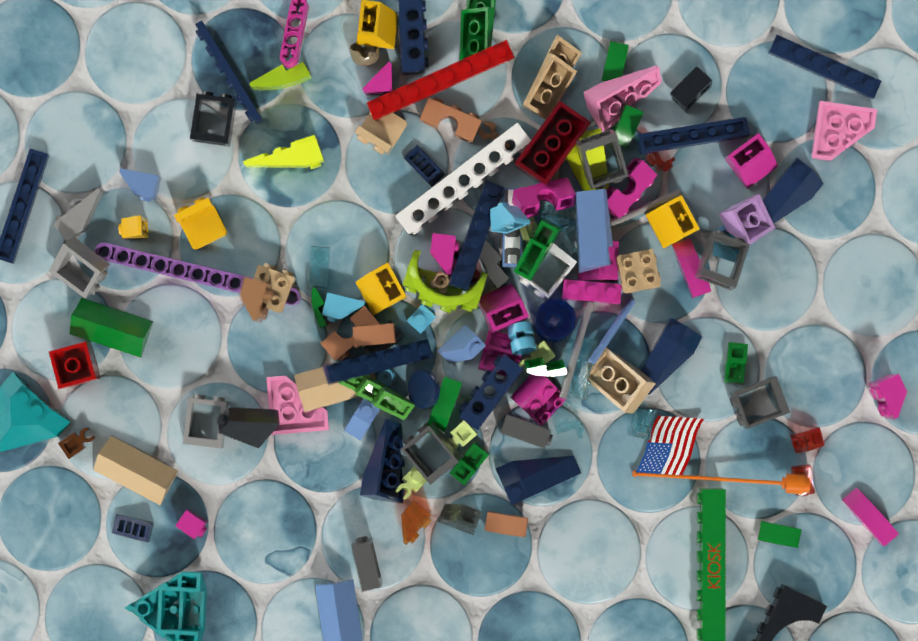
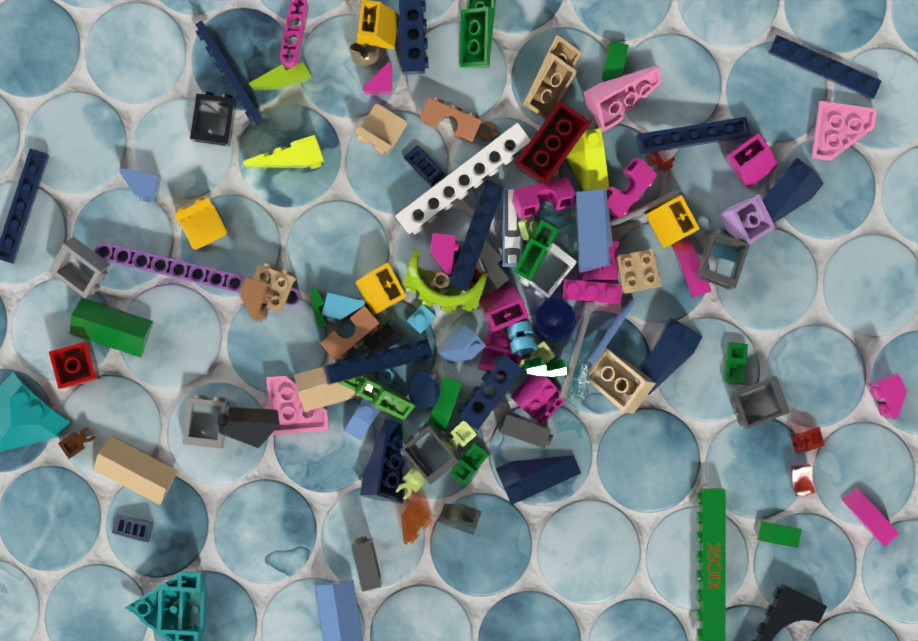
light grey slope [53,188,104,241] -> none
yellow slope [118,216,149,240] -> none
dark pink brick [175,509,208,539] -> none
clear light blue slope [308,246,330,288] -> none
nougat slope [353,323,396,346] -> none
red plate [367,40,515,121] -> none
nougat slope [485,511,528,537] -> none
medium azure slope [490,202,530,234] -> none
dark grey window [576,129,628,189] -> none
green slope [613,105,643,149] -> none
clear light blue slope [628,407,654,440] -> none
flag [632,416,810,494] -> none
black hinge [670,66,712,113] -> none

